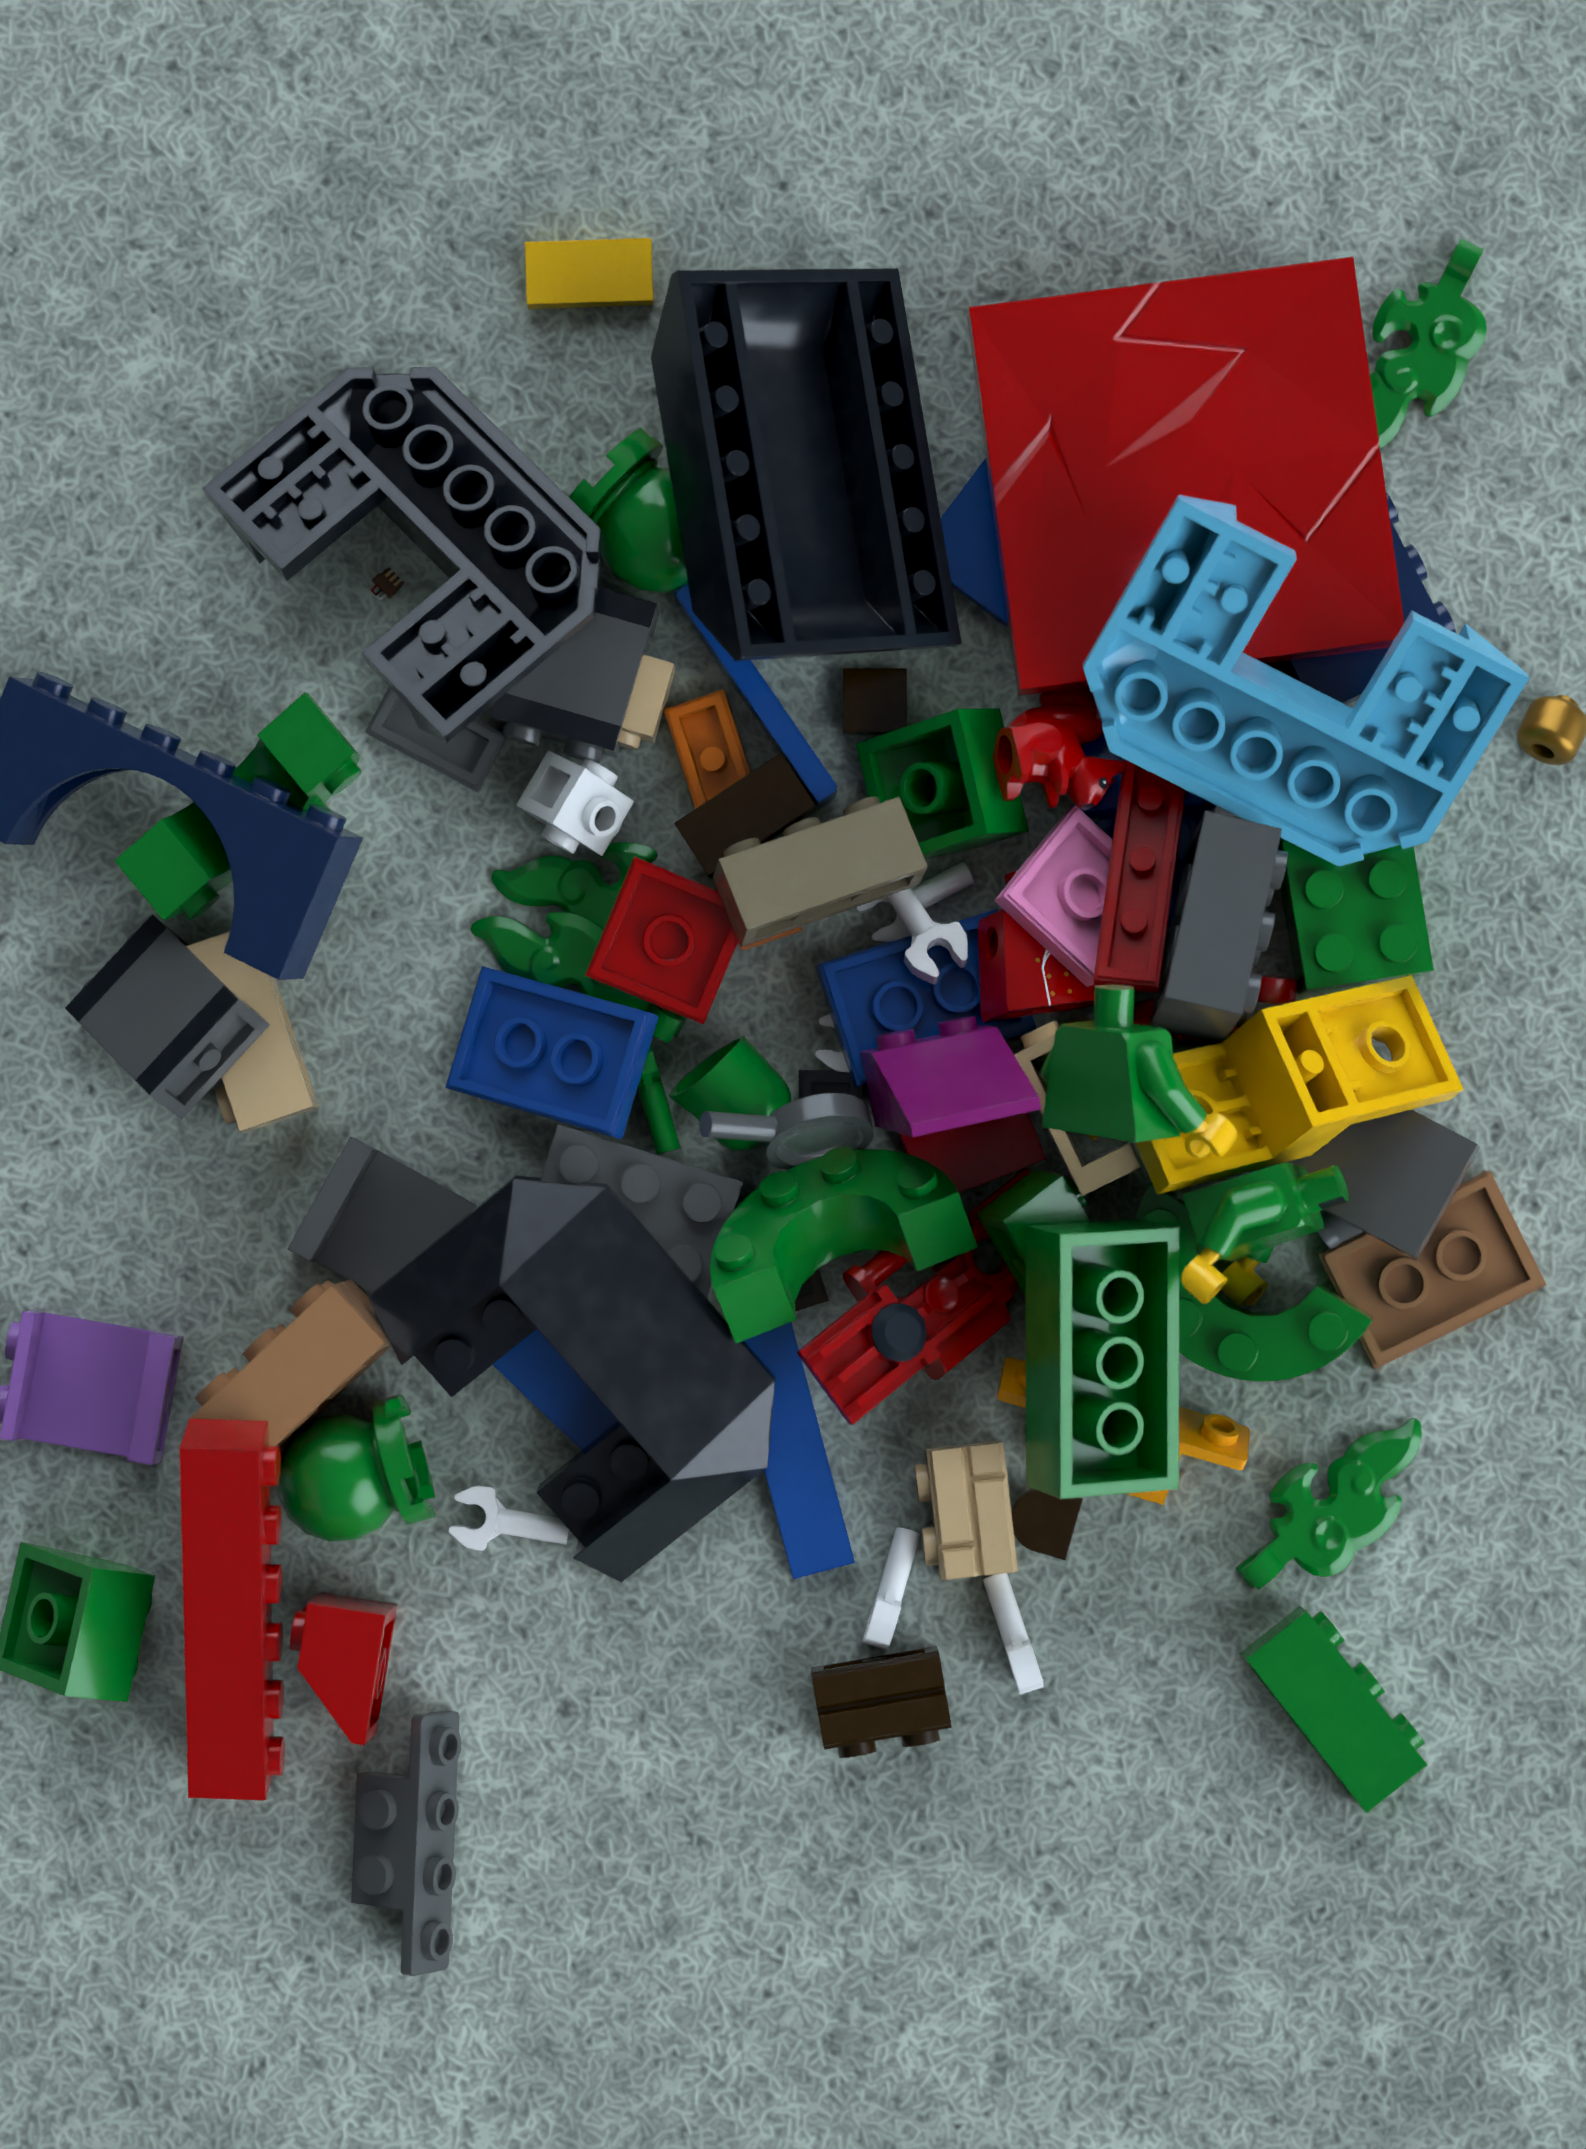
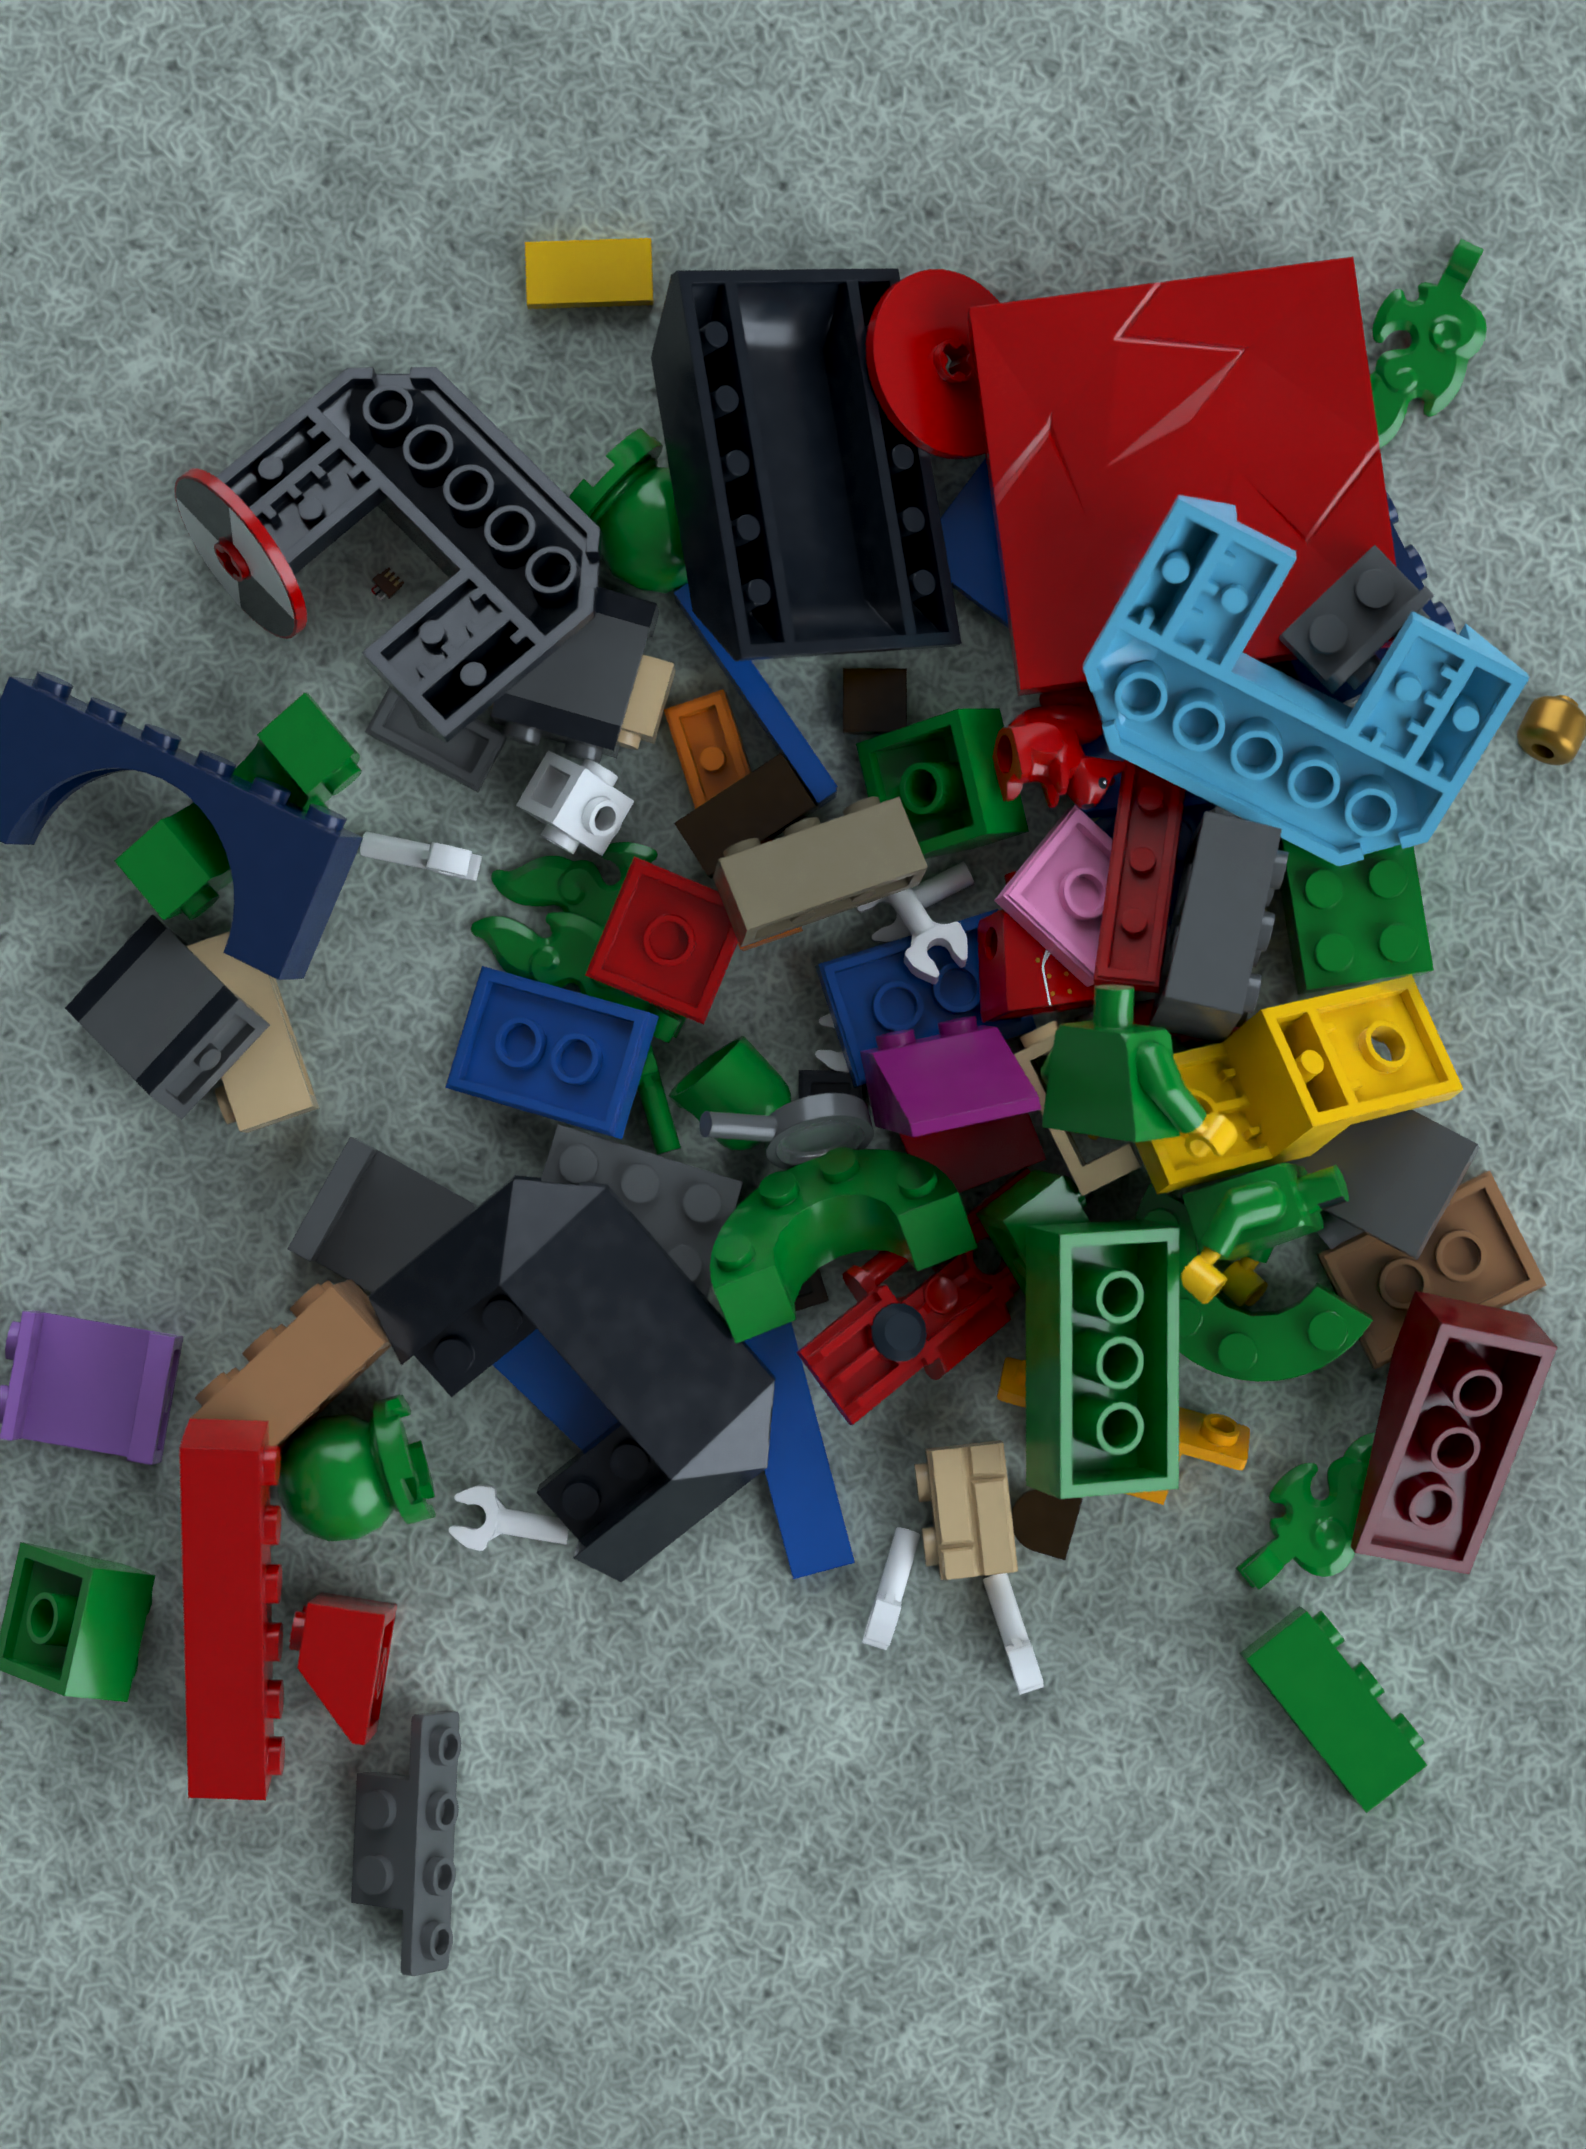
dark brown brick [811,1646,952,1758] -> none
red tile [1254,973,1298,1004] -> none
none -> piece [174,468,307,639]
none -> white bar [360,832,482,881]
none -> red piece [866,269,1000,460]
none -> dark grey bracket [1278,545,1434,694]
none -> dark red slope [1351,1291,1558,1575]

